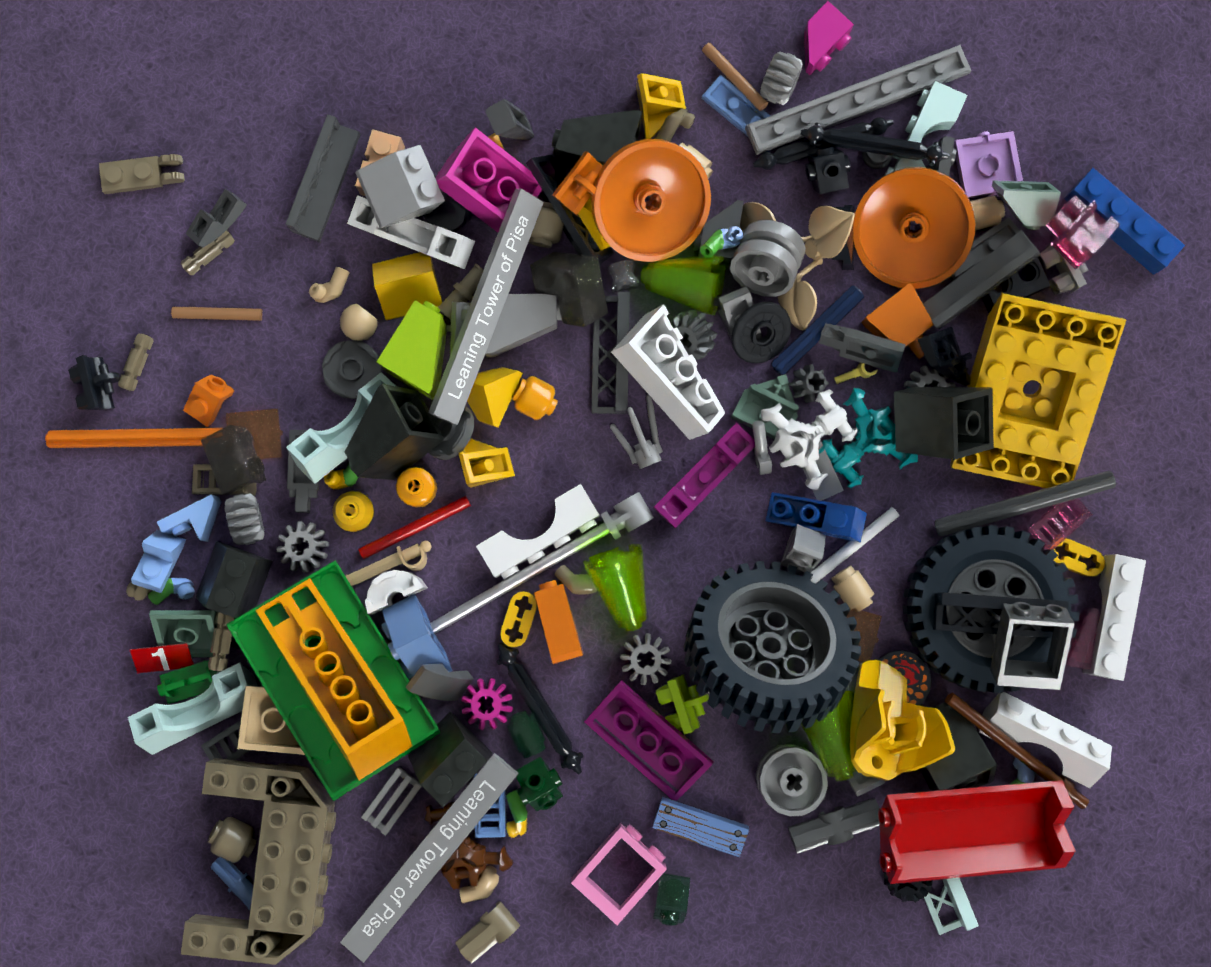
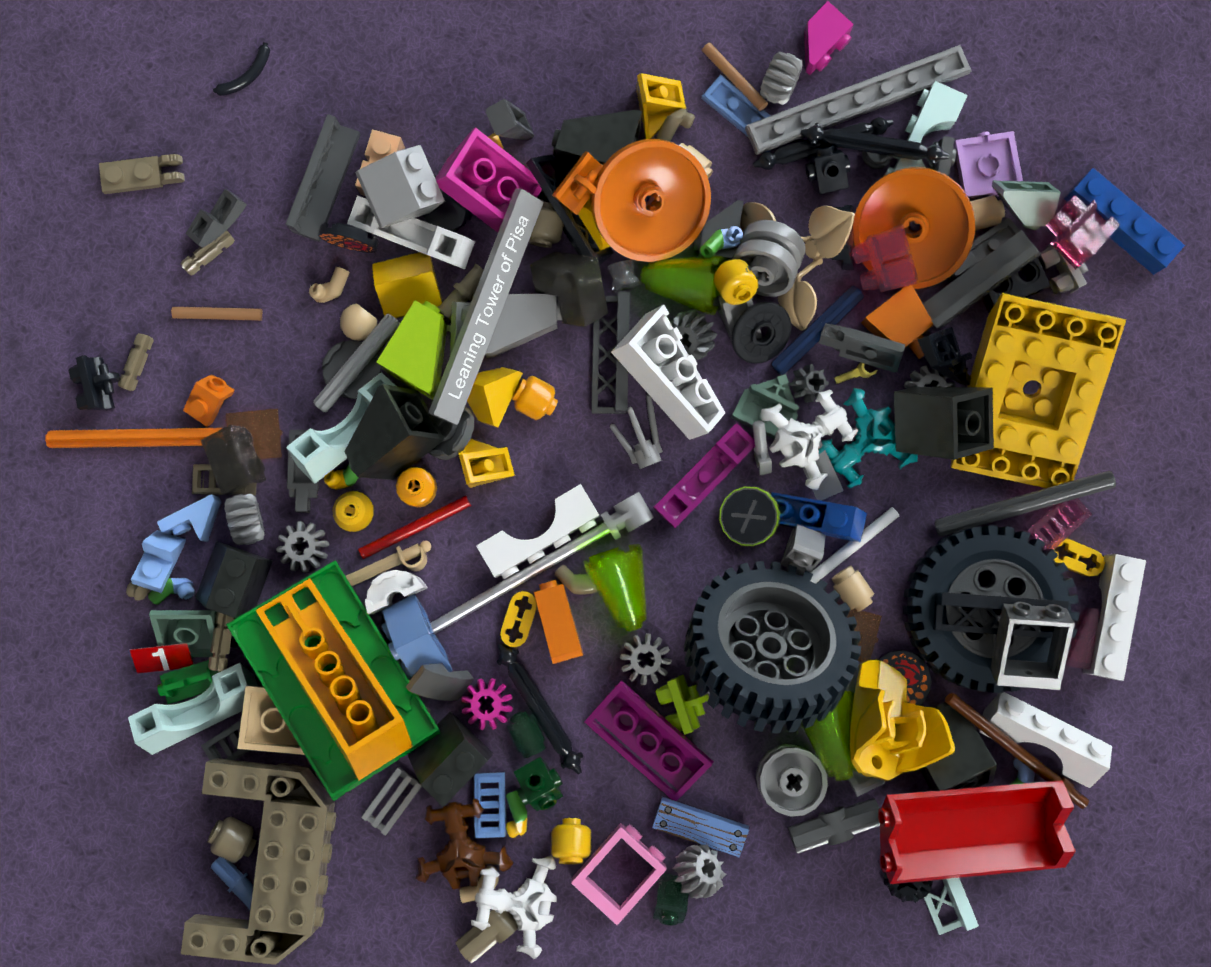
light grey tile [340,753,518,963] -> none
none -> black piece [213,42,270,96]
none -> light grey axle [313,314,400,412]
none -> black tile [318,222,379,253]
none -> white piece [471,855,557,959]
none -> yellow head [551,818,591,864]
none -> light grey gear [672,845,727,899]
none -> yellow head [714,259,758,305]
none -> black tile [719,486,780,546]
none -> clear pink hips [852,224,918,292]

